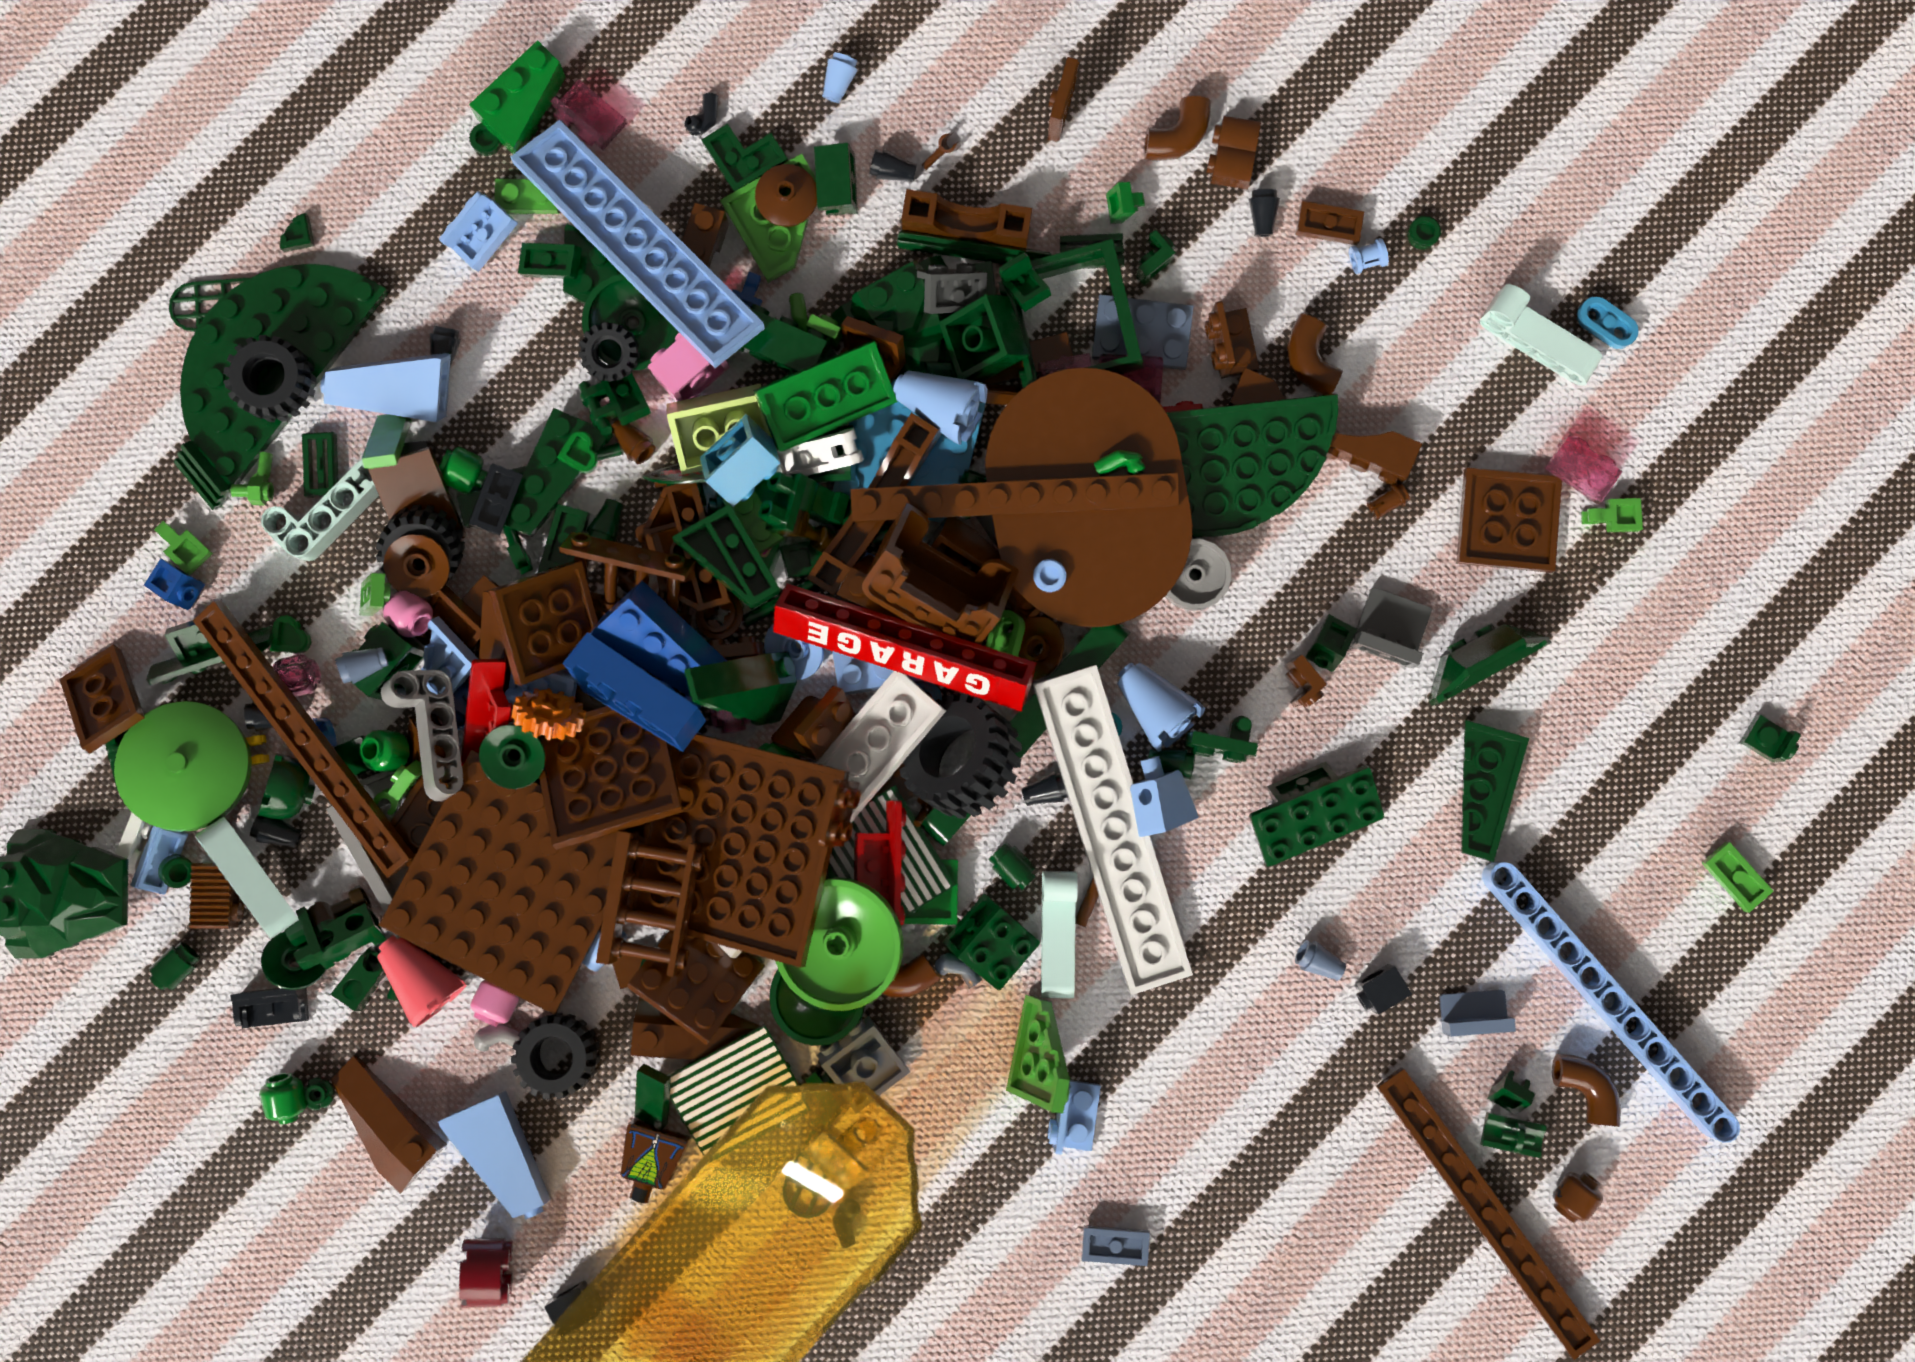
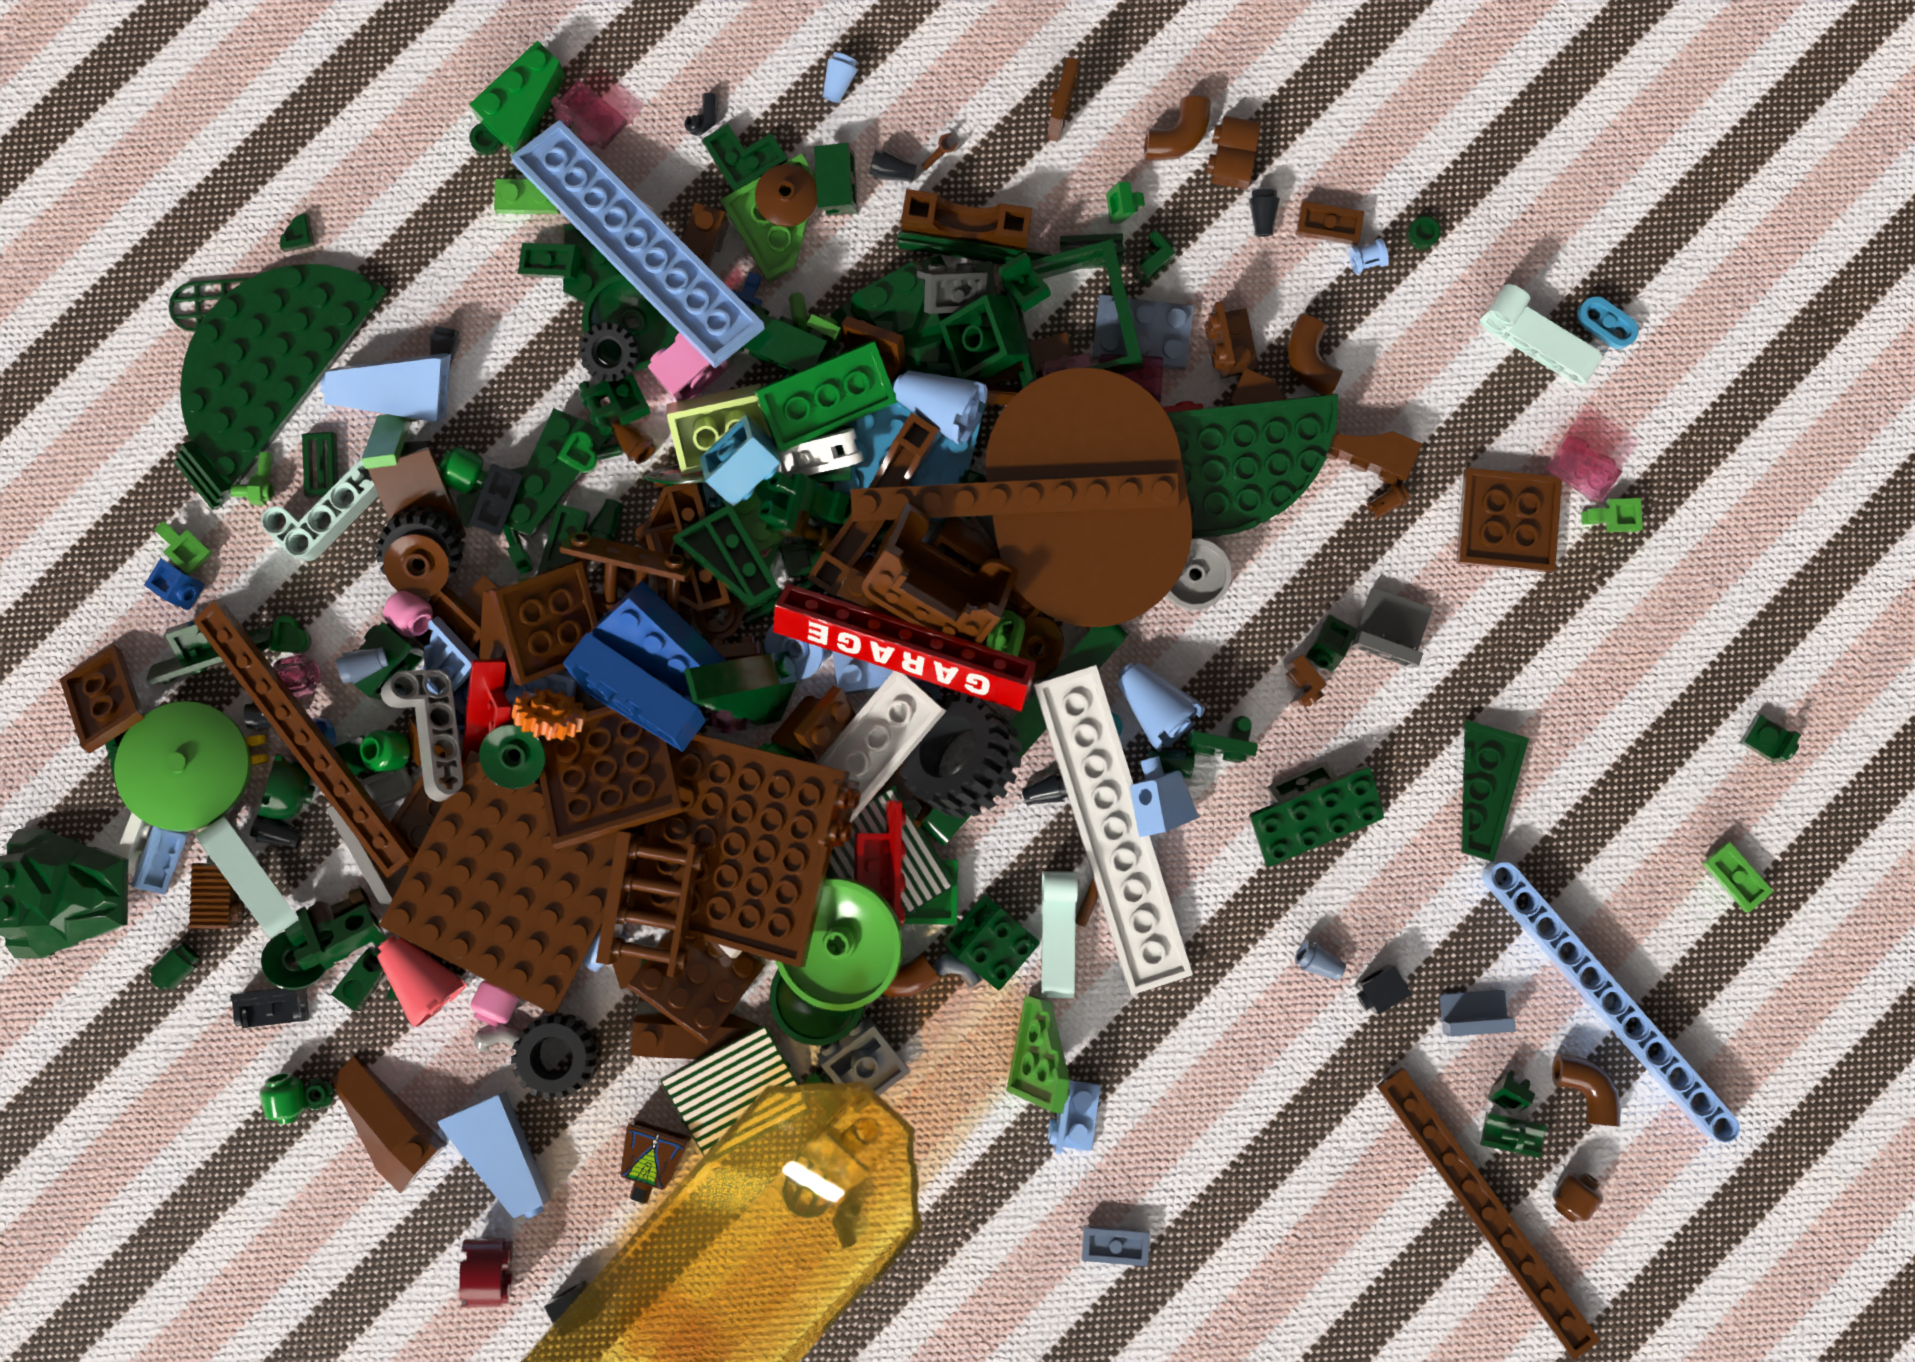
dark green tile [158,854,192,888] -> none
black tyre [223,335,317,422] -> none
bright green plate [359,573,391,616] -> none
bright green plate [374,760,422,815] -> none
light blue bracket [439,191,518,272] -> none
dark green tile [634,1064,671,1130] -> none
dark green brick [988,842,1036,890] -> none
light blue tile [1033,559,1066,592] -> none
green arm [1094,450,1145,476] -> none
dark green wedge [1428,623,1552,706] -> none

